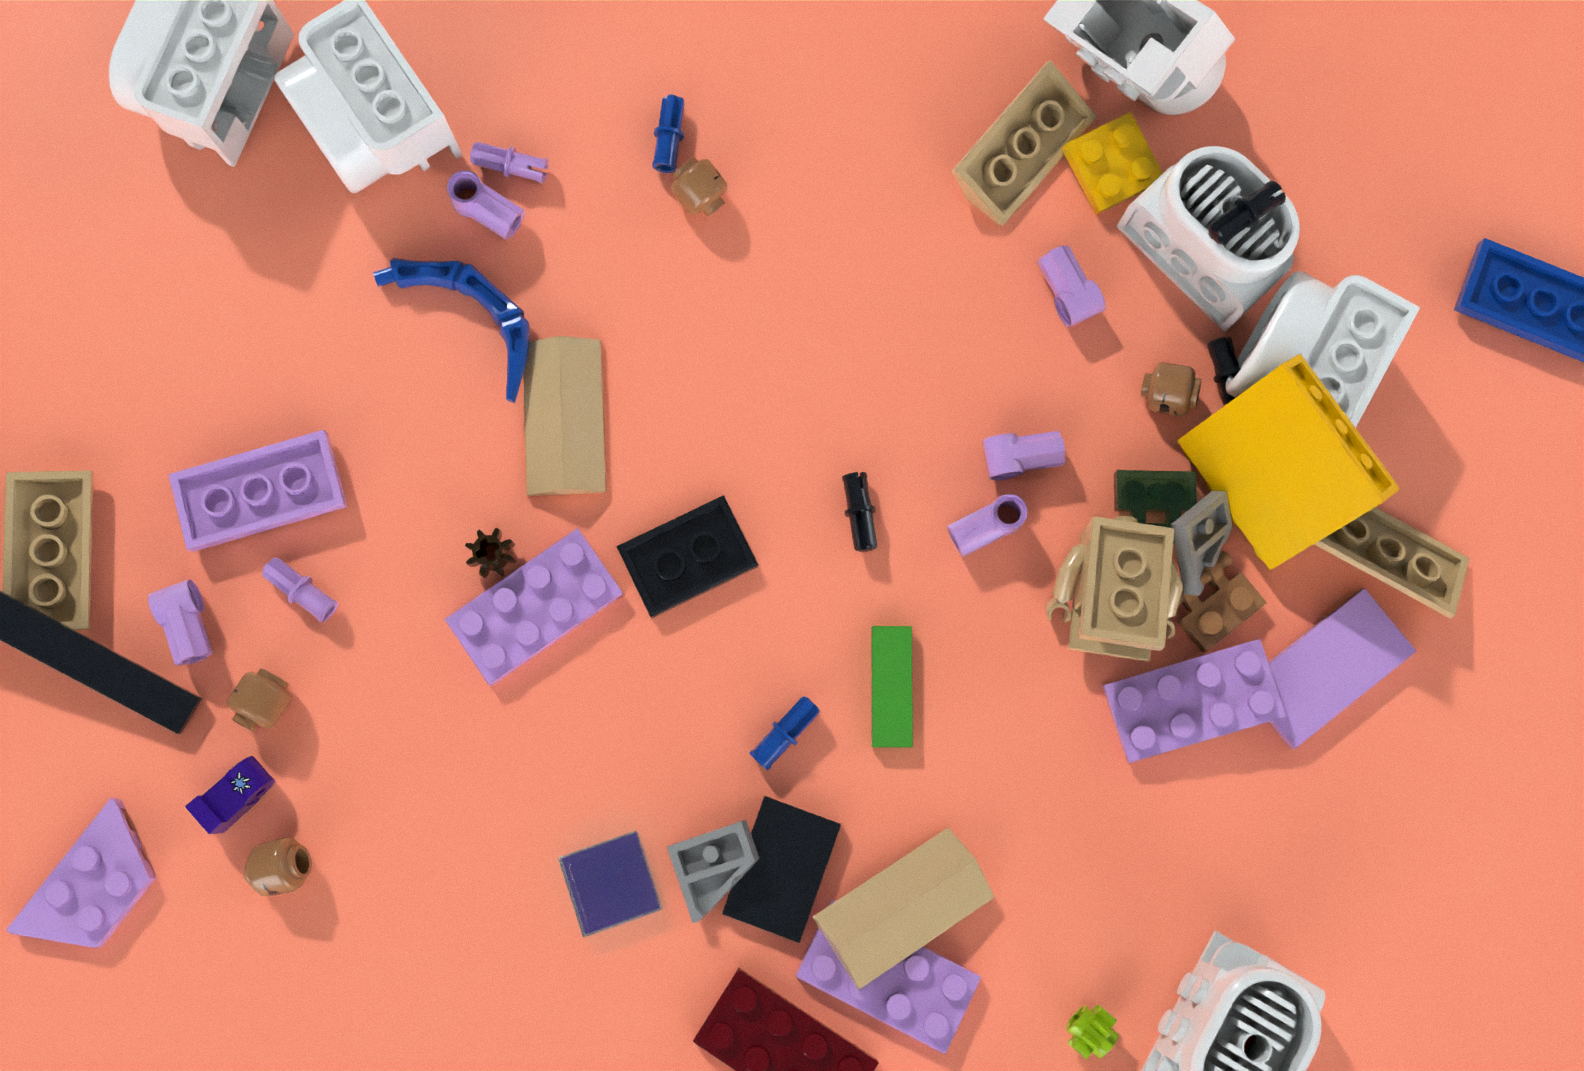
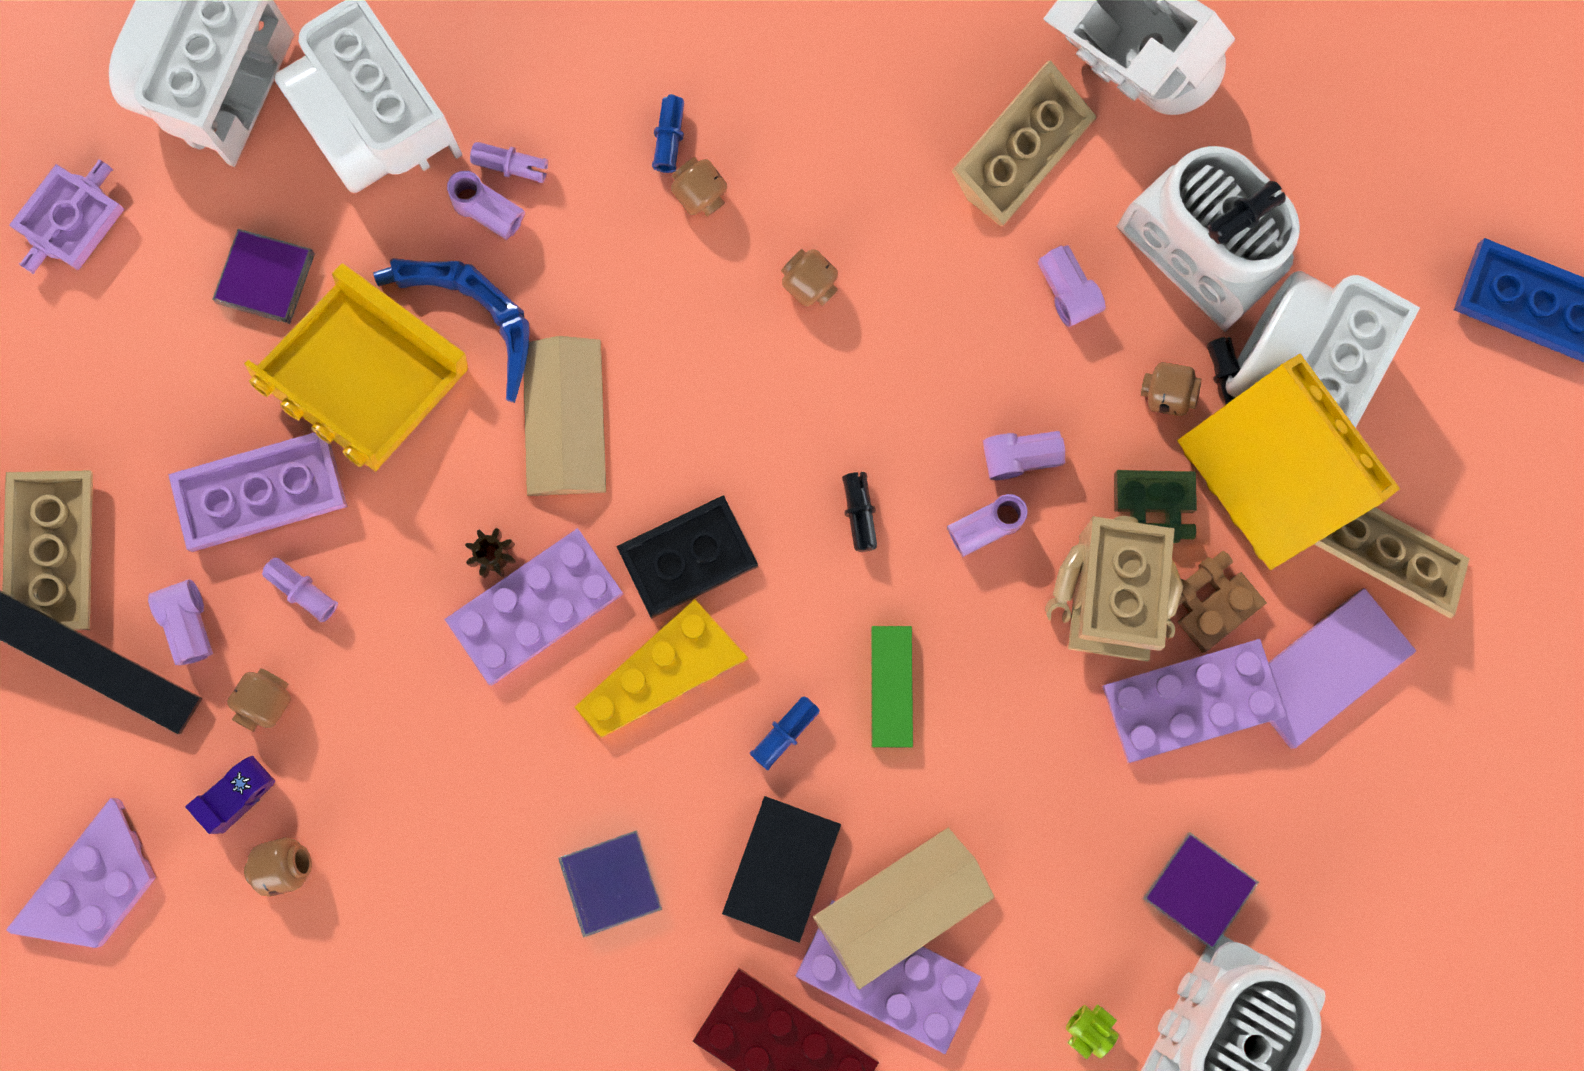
light grey wing [667,819,759,923] -> none
yellow plate [1061,112,1163,215] -> none
light grey wing [1171,491,1233,596] -> none
none -> lavender plate [9,159,125,274]
none -> dark purple tile [212,229,315,324]
none -> yellow panel [244,263,468,472]
none -> yellow wing [574,599,749,738]
none -> medium nougat head [781,248,838,307]
none -> dark purple tile [1141,832,1259,950]

